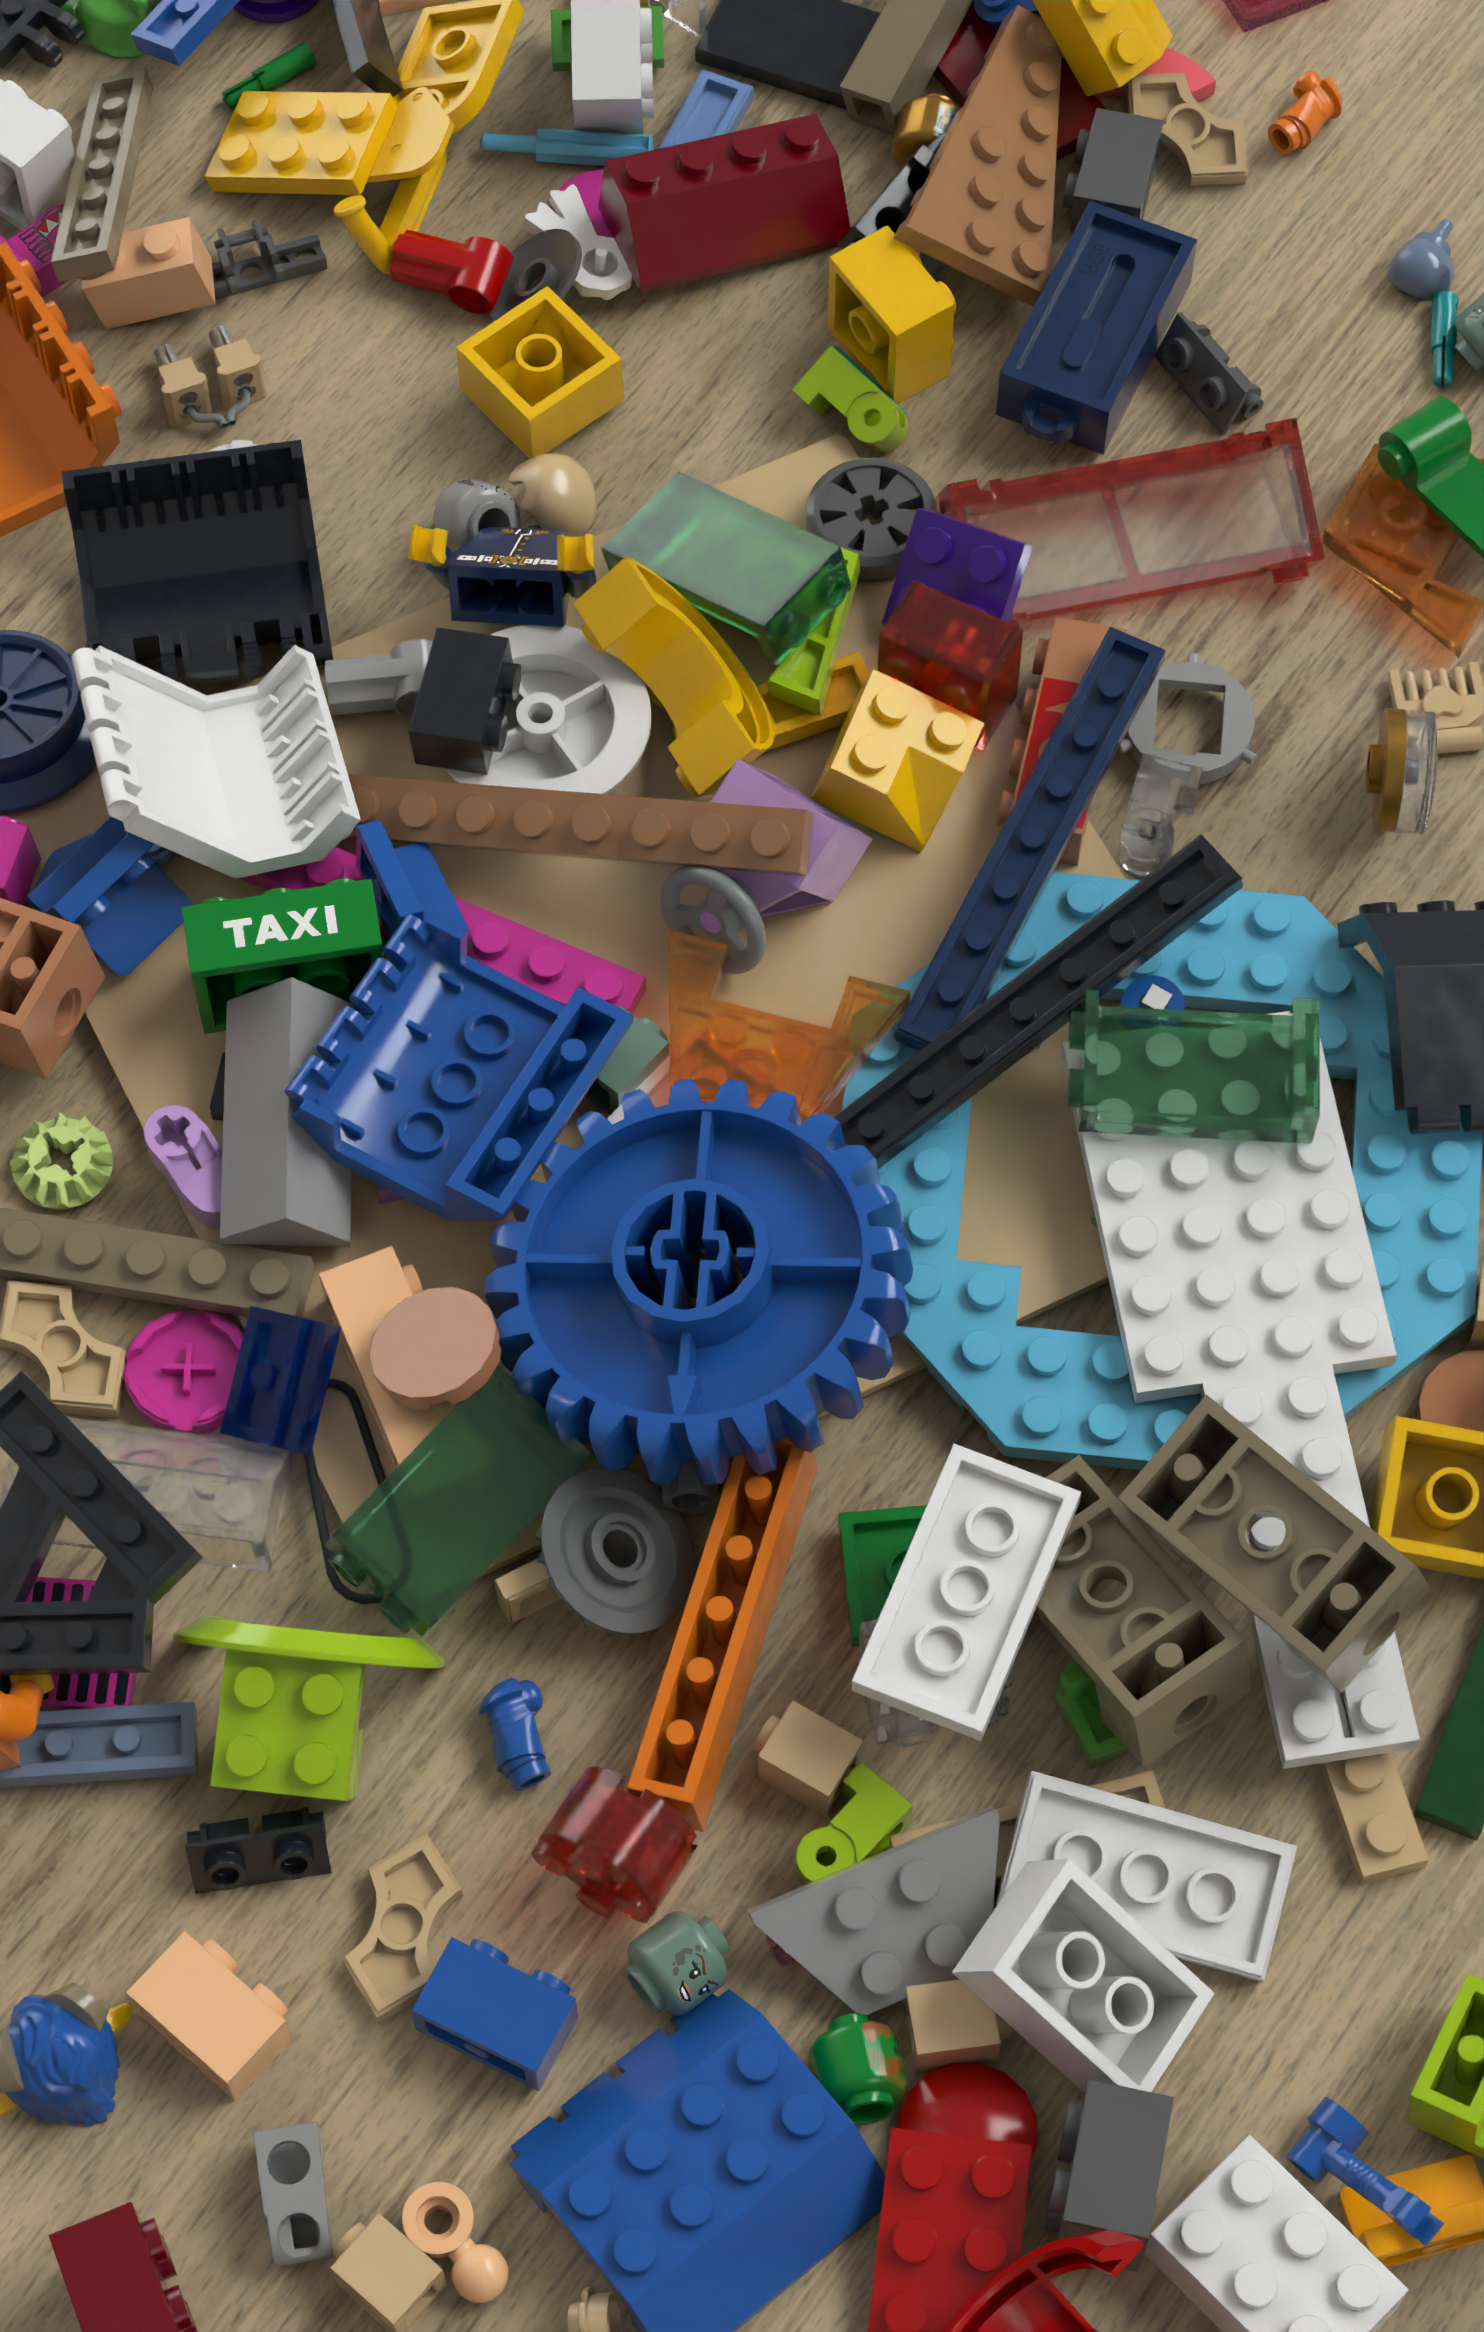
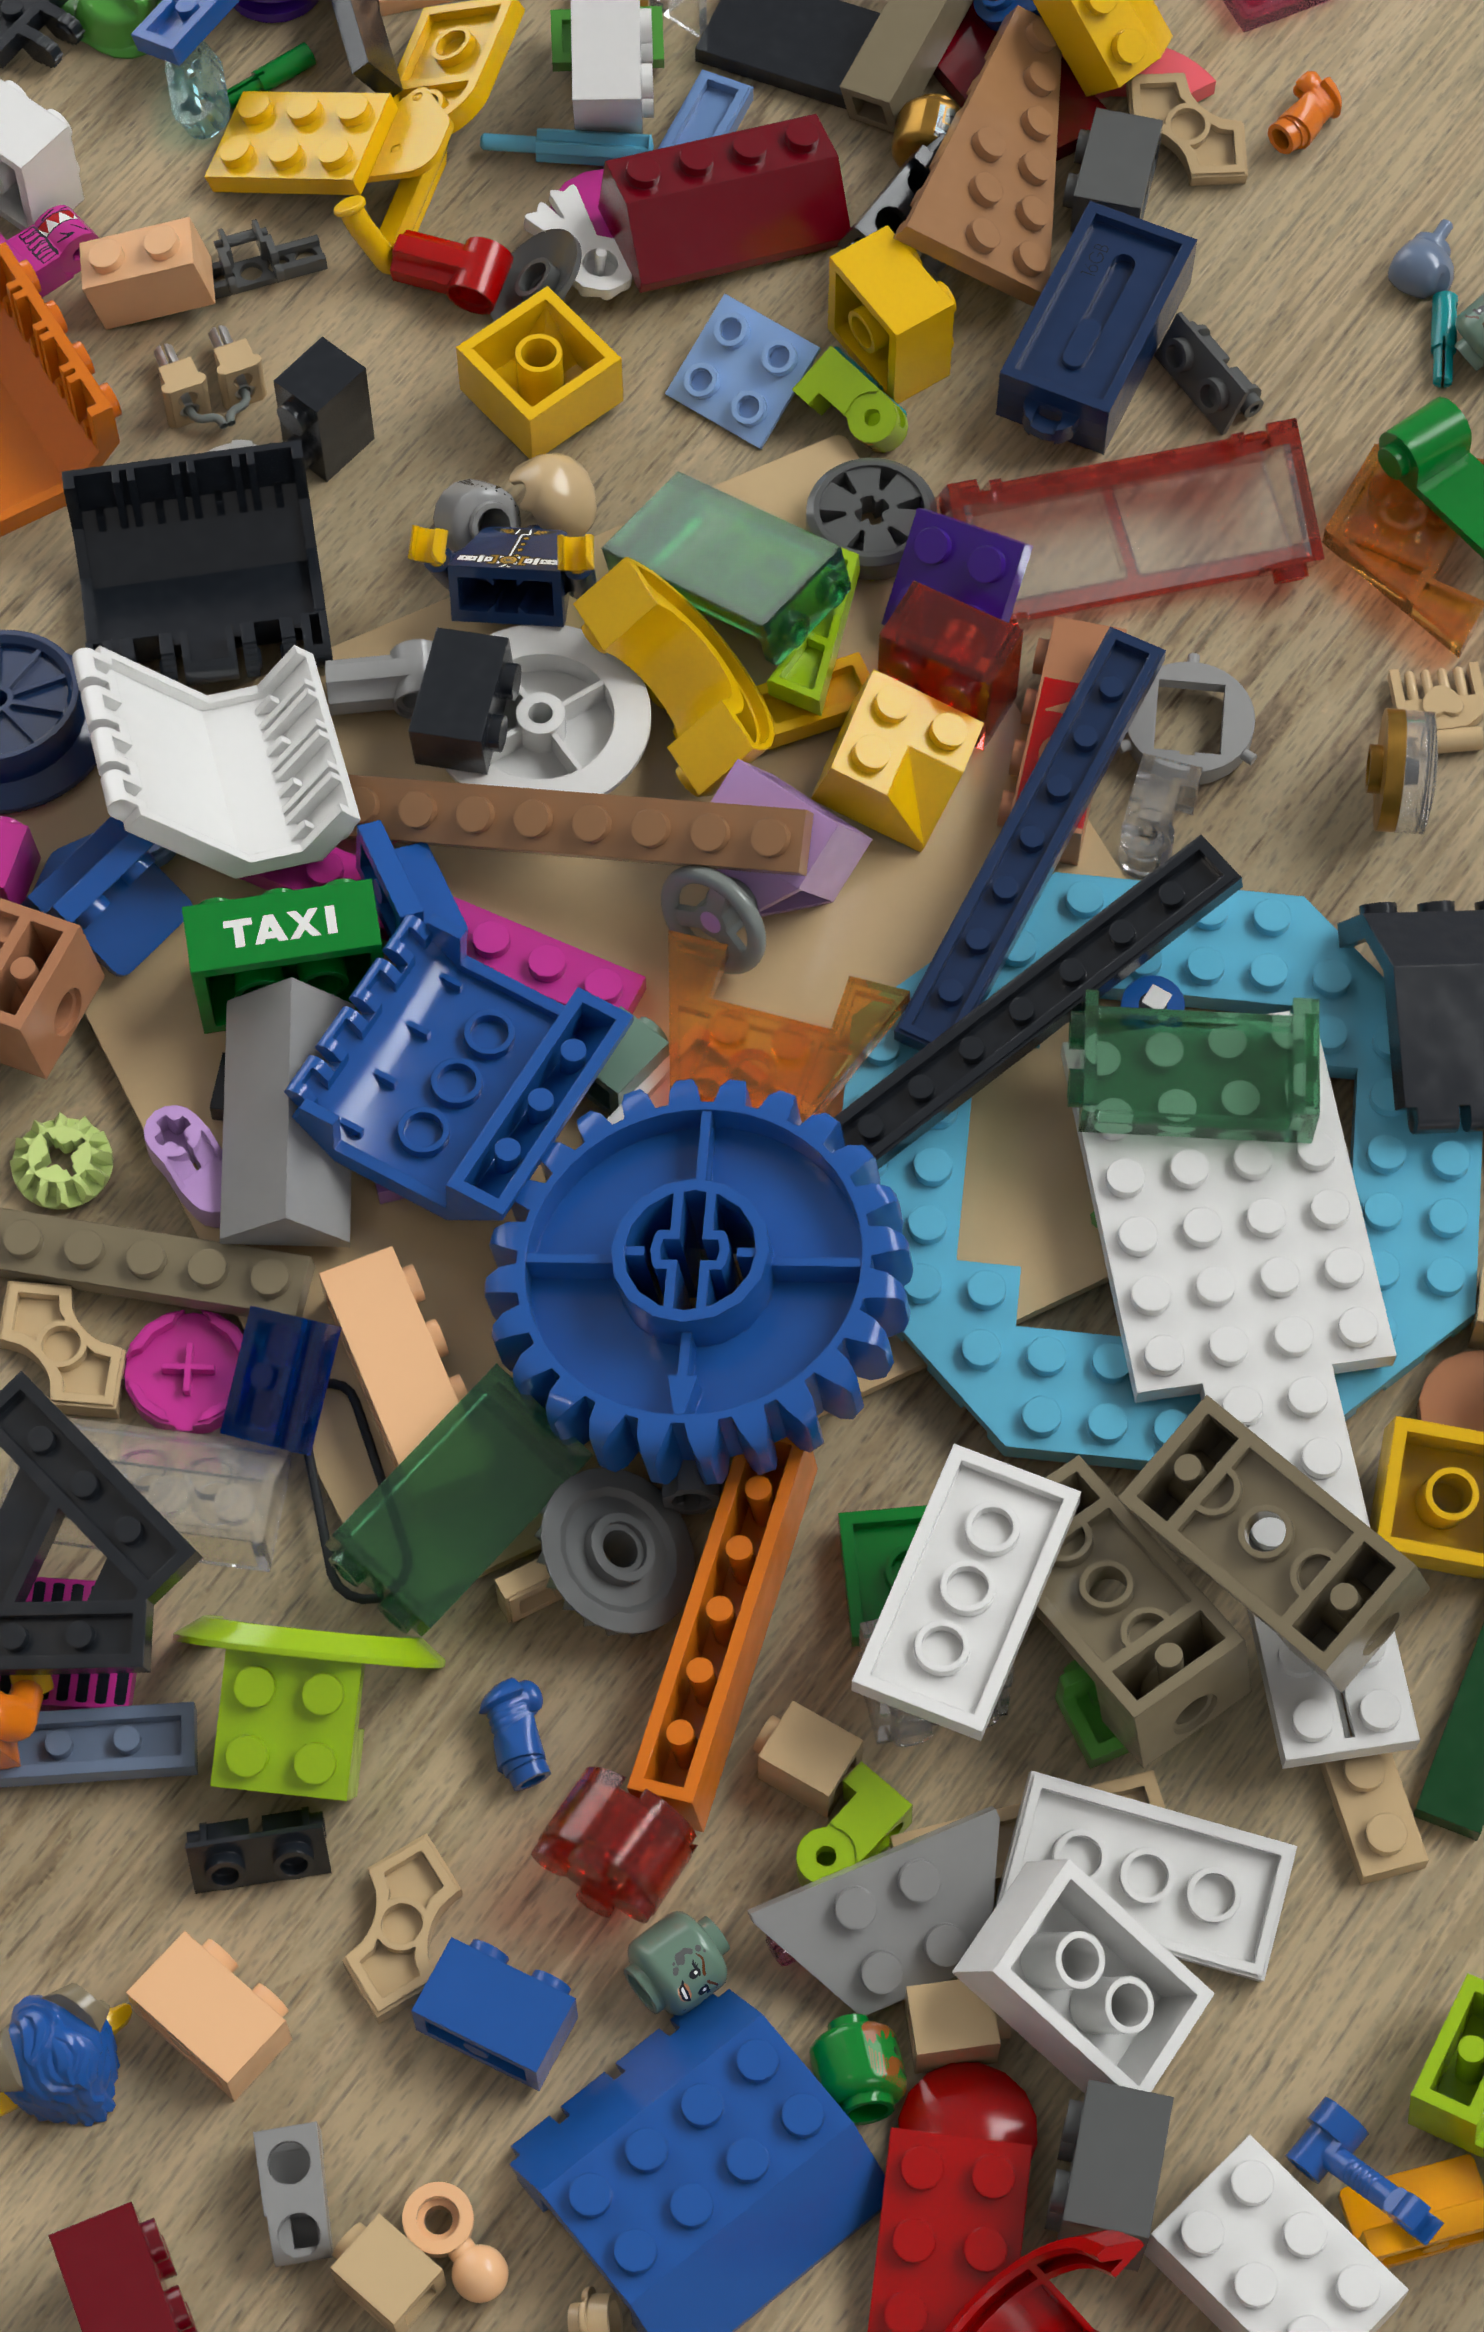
dark tan plate [51,69,153,282] -> none
nougat tile [369,1287,502,1410] -> none
none -> clear light blue beam [165,41,230,140]
none -> black brick [273,337,375,482]
none -> light blue hinge [665,293,821,450]

